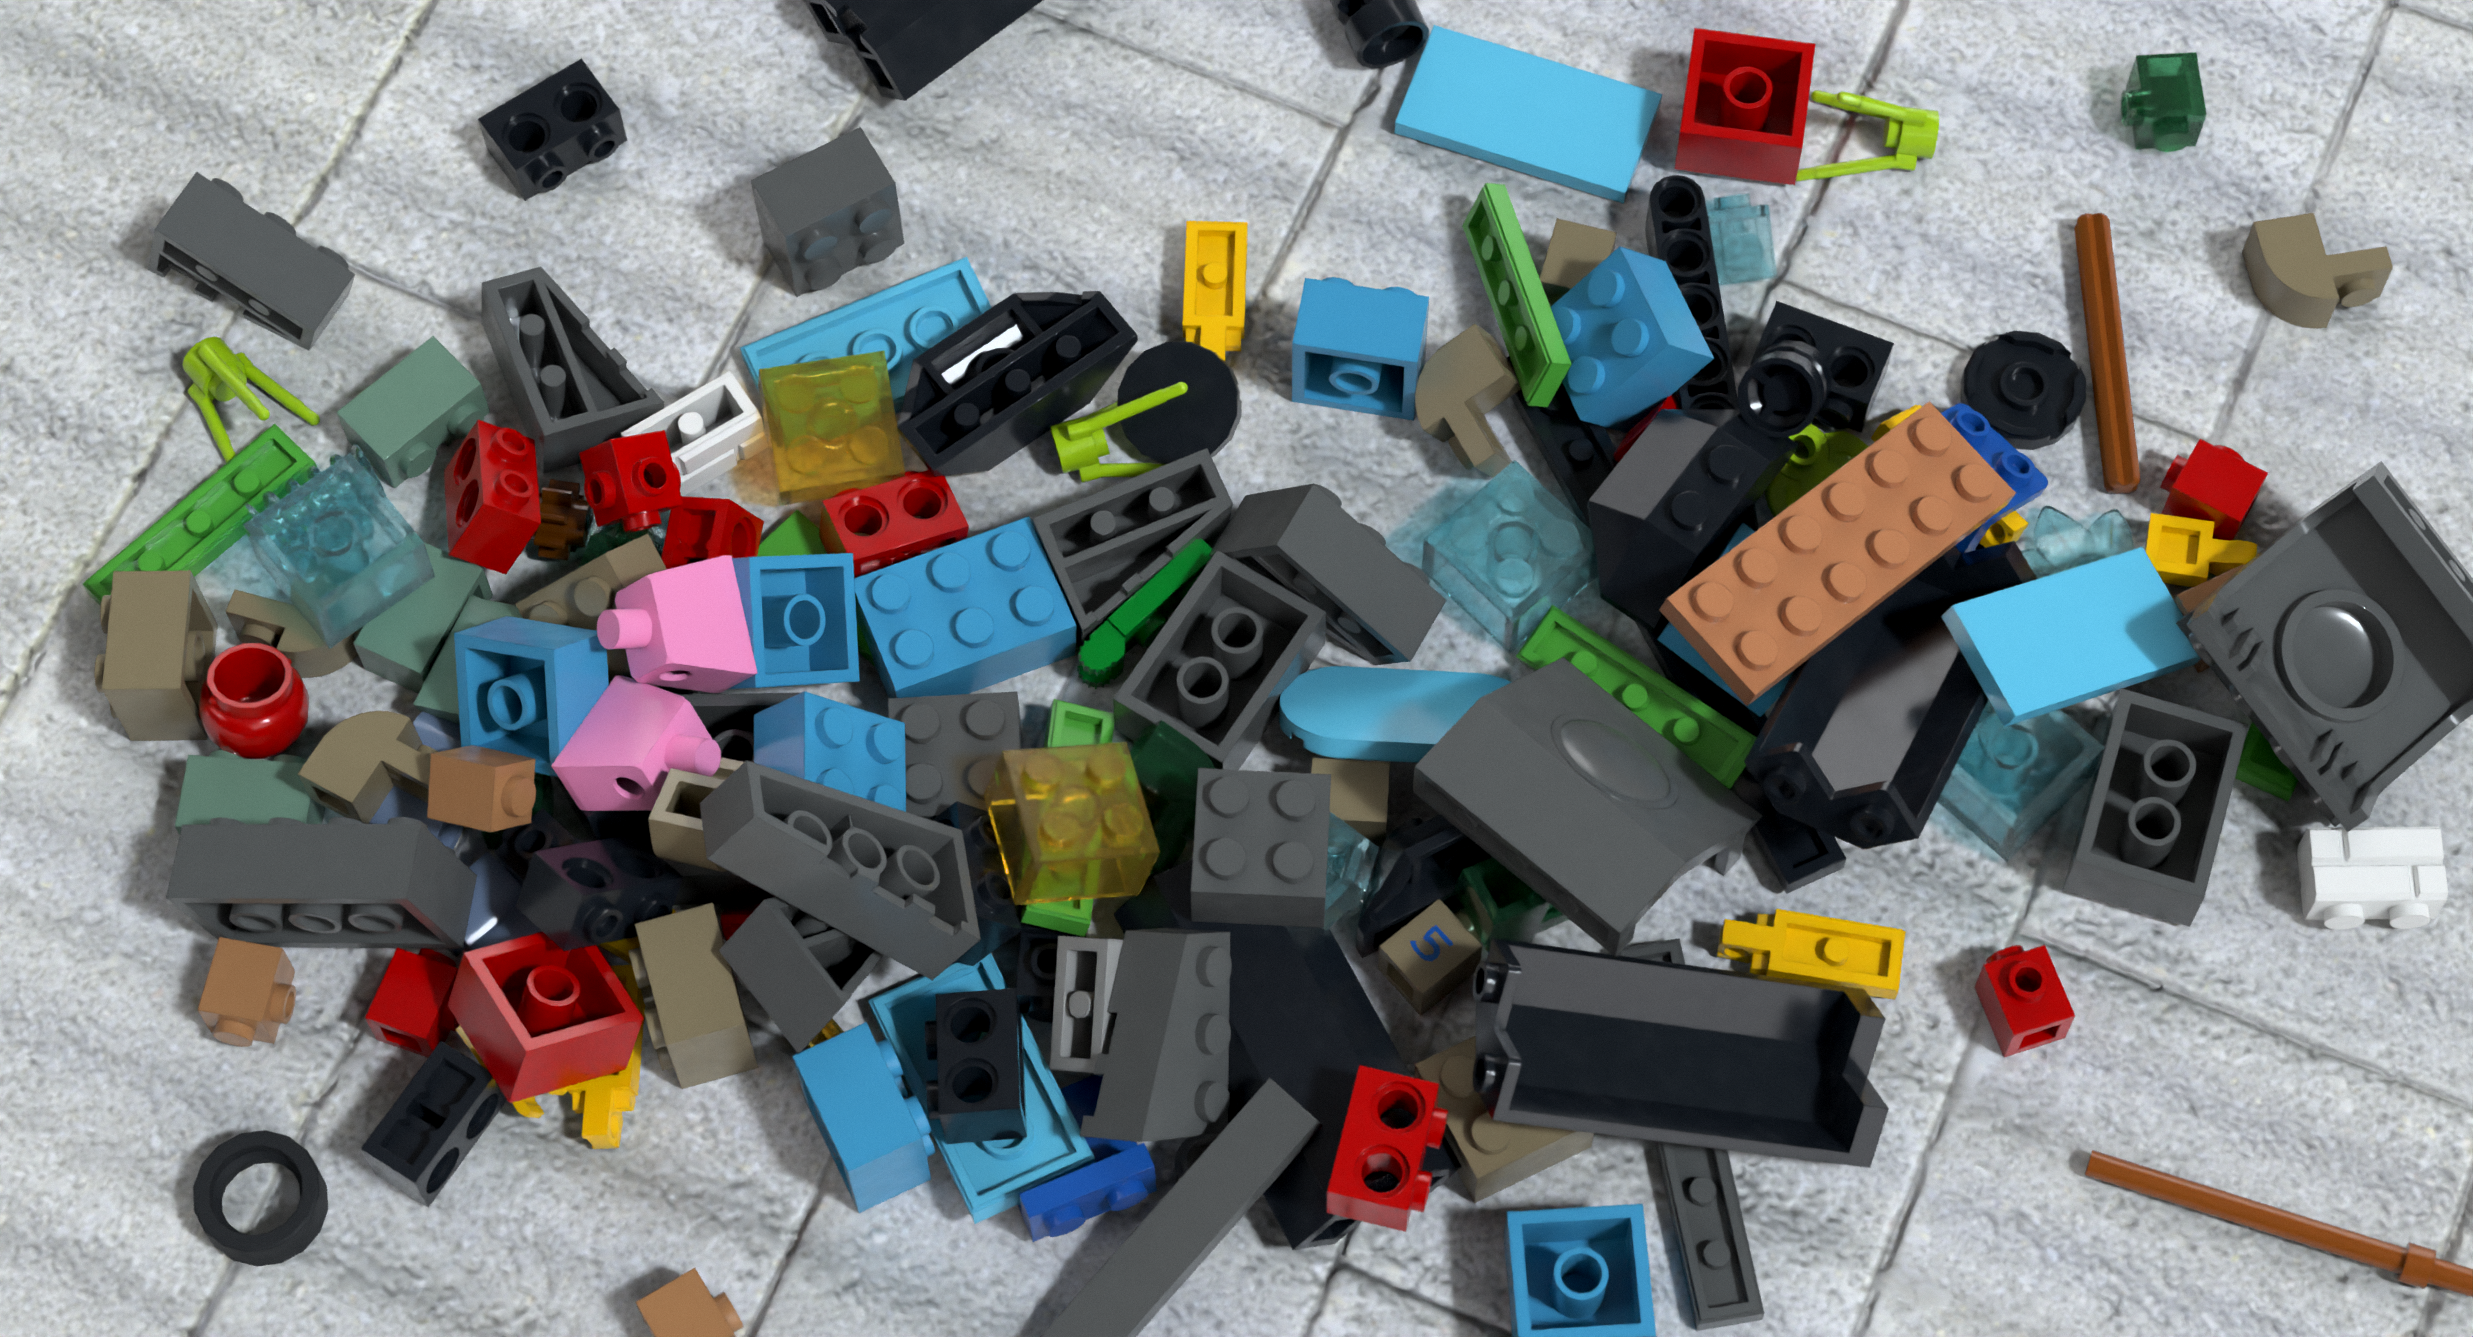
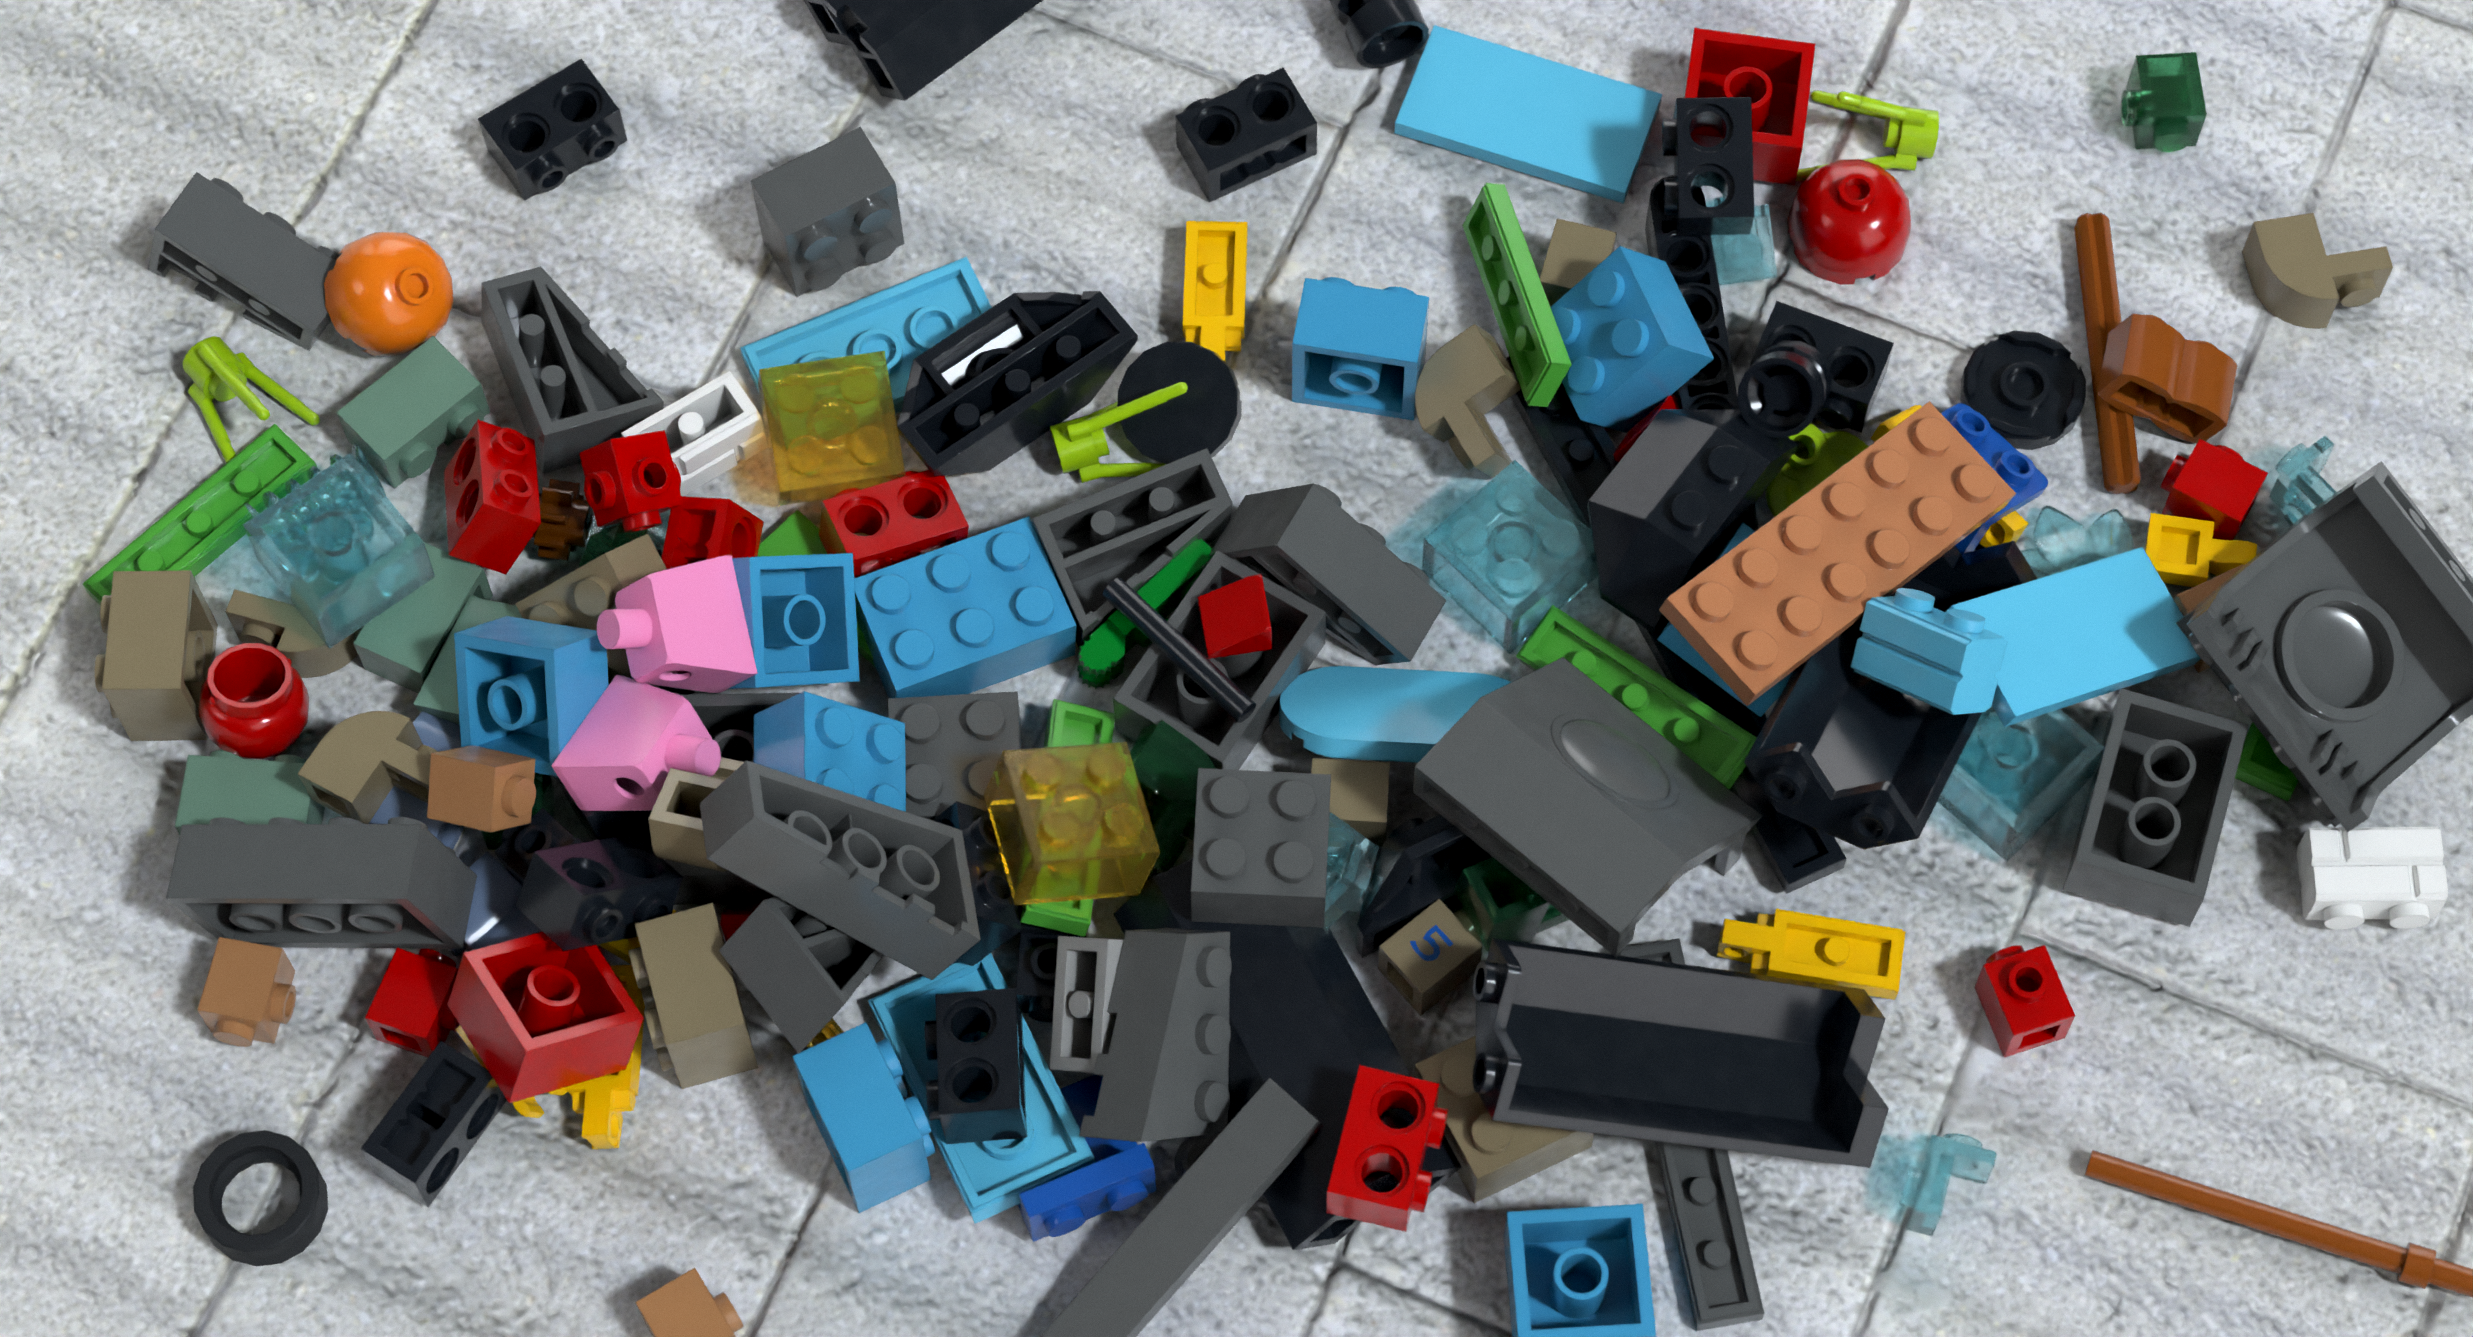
none -> orange cylinder [324,232,454,356]
none -> black bar [1102,577,1257,723]
none -> black brick [1175,67,1317,203]
none -> red slope [1198,574,1272,659]
none -> black brick [1662,97,1754,236]
none -> red cylinder [1787,159,1911,285]
none -> medium azure brick [1851,588,2007,715]
none -> clear light blue bracket [1899,1133,1997,1236]
none -> dark orange brick [2097,313,2237,443]
none -> clear light blue bracket [2269,435,2337,527]

